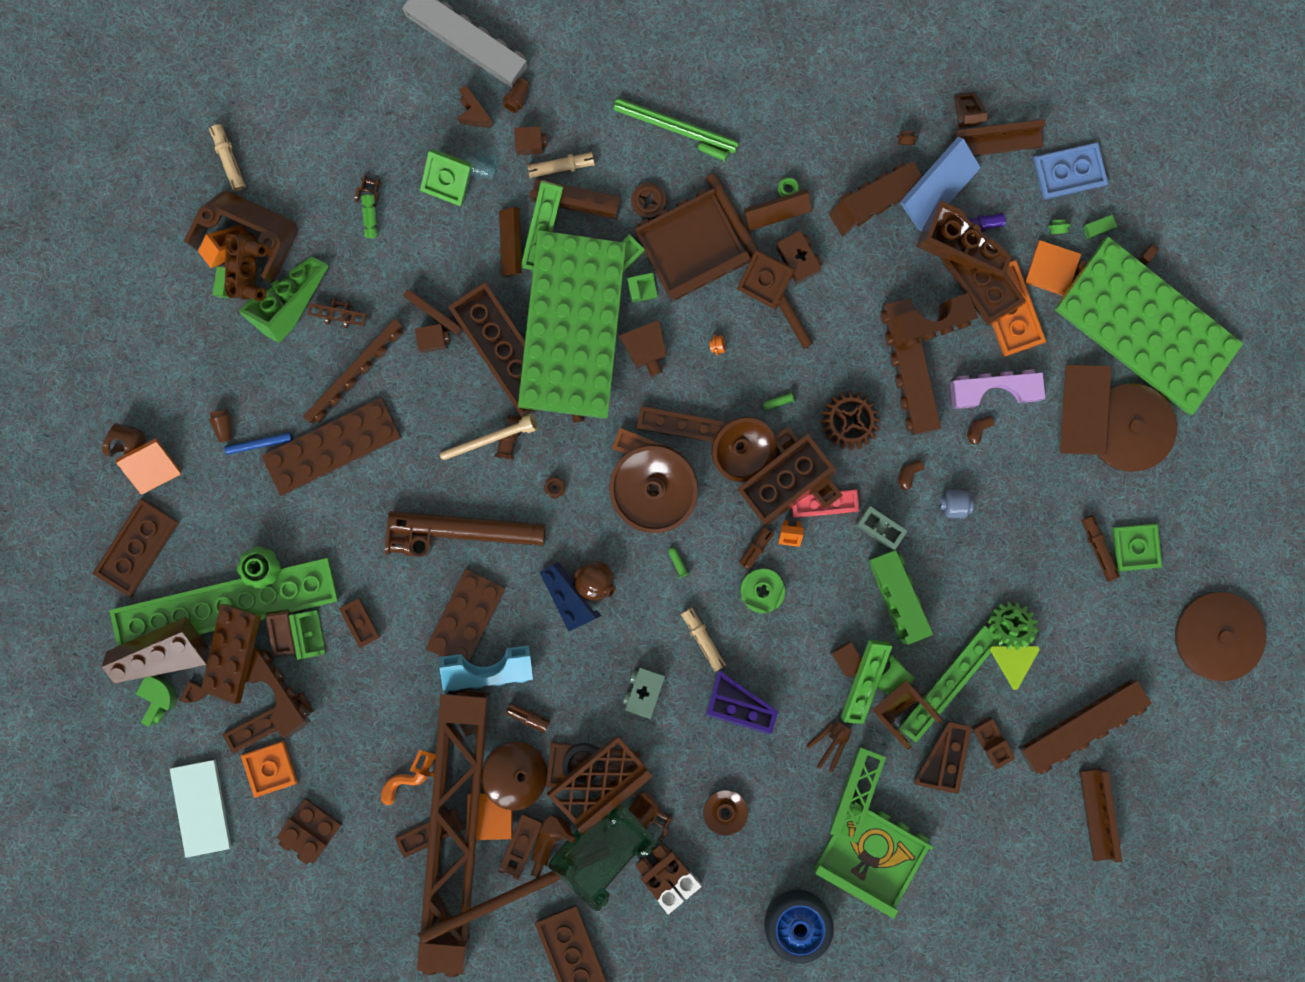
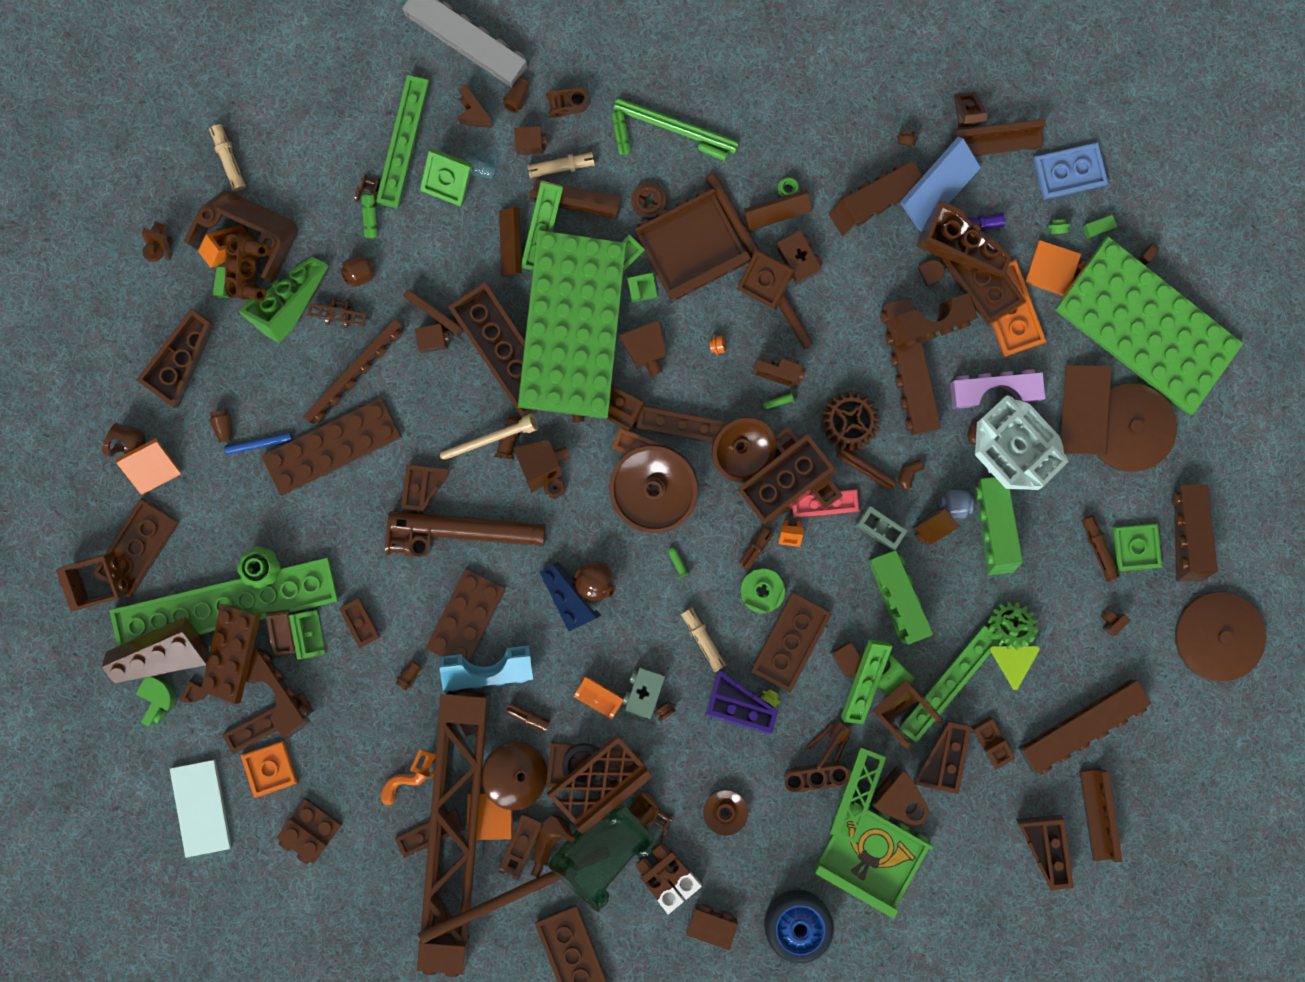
none -> reddish brown window [56,551,129,612]
none -> reddish brown wedge [136,309,214,408]
none -> reddish brown hips [142,222,173,262]
none -> reddish brown head [340,254,375,287]
none -> bright green plate [376,75,430,209]
none -> reddish brown pin [396,660,423,690]
none -> reddish brown wing [401,465,450,511]
none -> reddish brown torso [514,440,570,493]
none -> reddish brown piece [546,87,589,118]
none -> orange hinge [573,675,624,720]
none -> reddish brown plate [607,385,646,431]
none -> bright green axle [612,111,630,155]
none -> reddish brown bush [654,701,676,721]
none -> reddish brown brick [686,904,738,951]
none -> reddish brown plate [751,357,806,388]
none -> reddish brown plate [751,593,832,693]
none -> lime plate [760,689,781,709]
none -> reddish brown beam [784,761,849,792]
none -> reddish brown axle [836,448,896,490]
none -> reddish brown hose [870,766,929,825]
none -> reddish brown slope [912,509,960,545]
none -> reddish brown tile [918,260,944,287]
none -> bright green wedge [974,477,1023,575]
none -> light aqua piece [975,395,1068,490]
none -> reddish brown wedge [1016,815,1074,890]
none -> reddish brown tile [1101,610,1131,636]
none -> reddish brown wedge [1172,484,1218,582]

